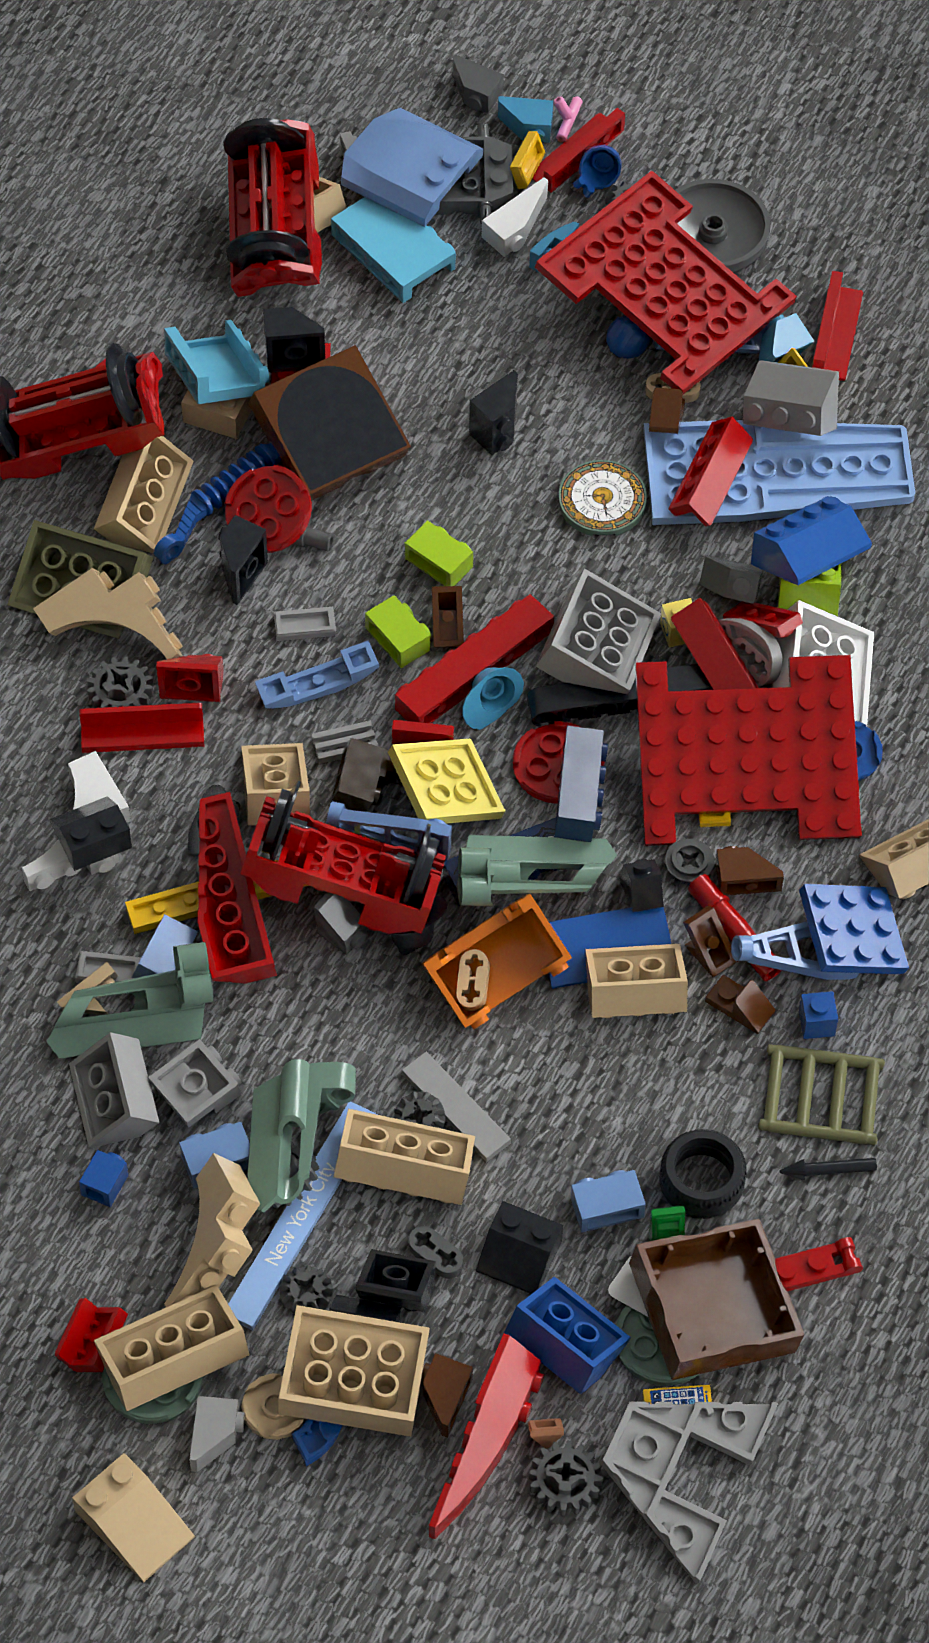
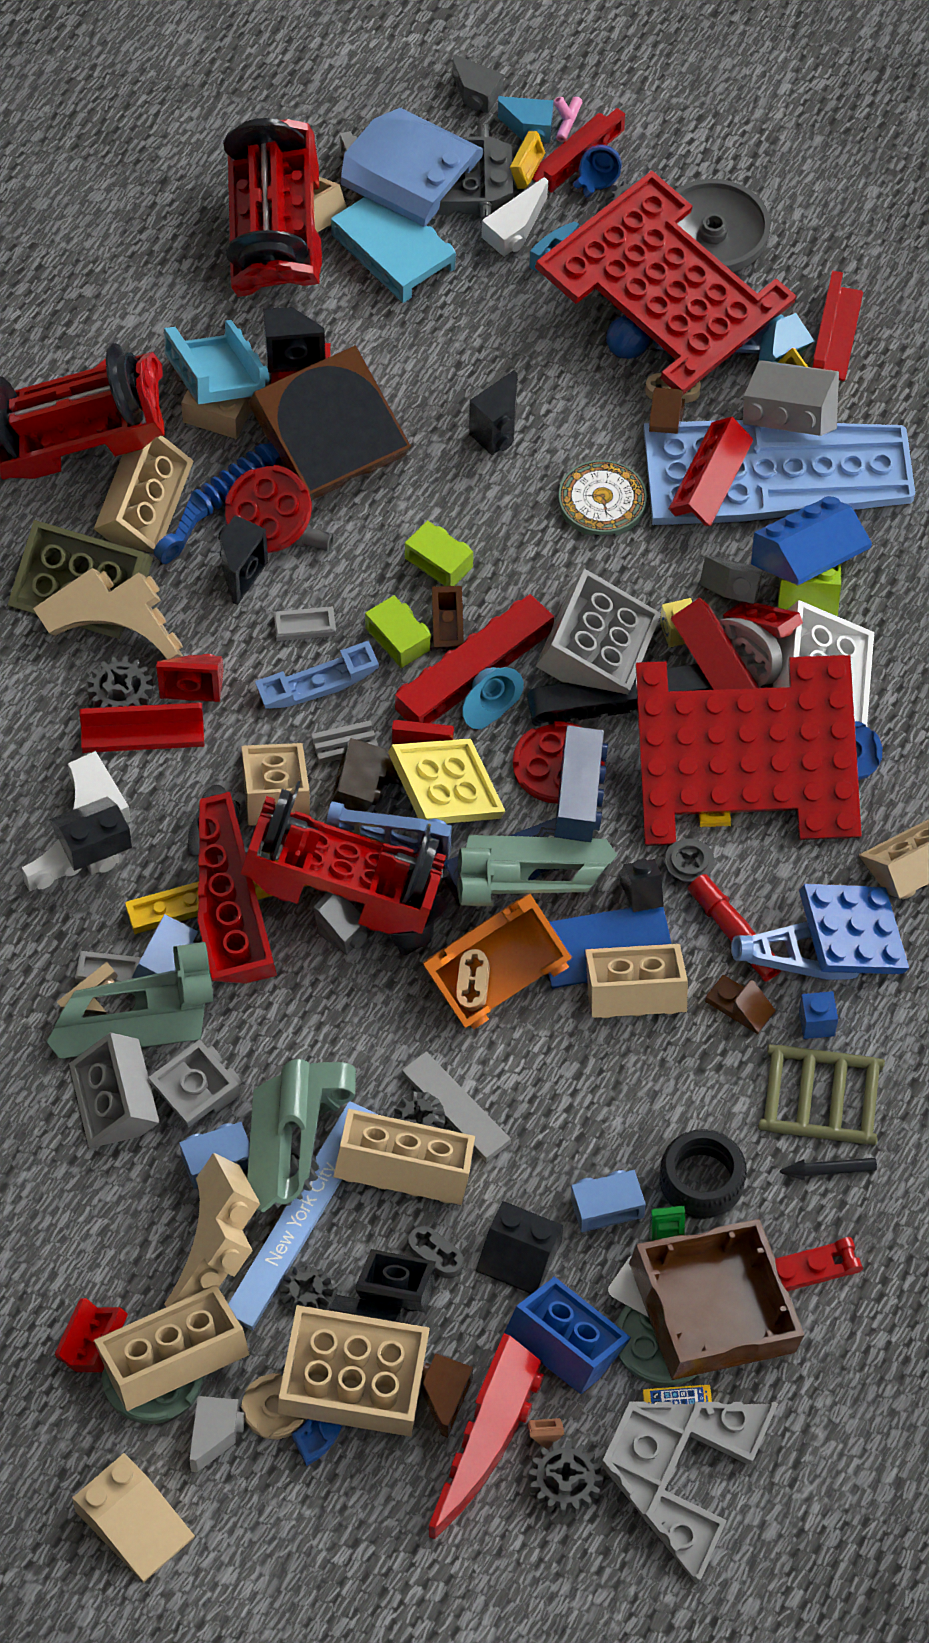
blue brick [79,1150,128,1208] -> none
reddish brown slope [683,906,738,977] -> none
reddish brown slope [715,846,784,895] -> none

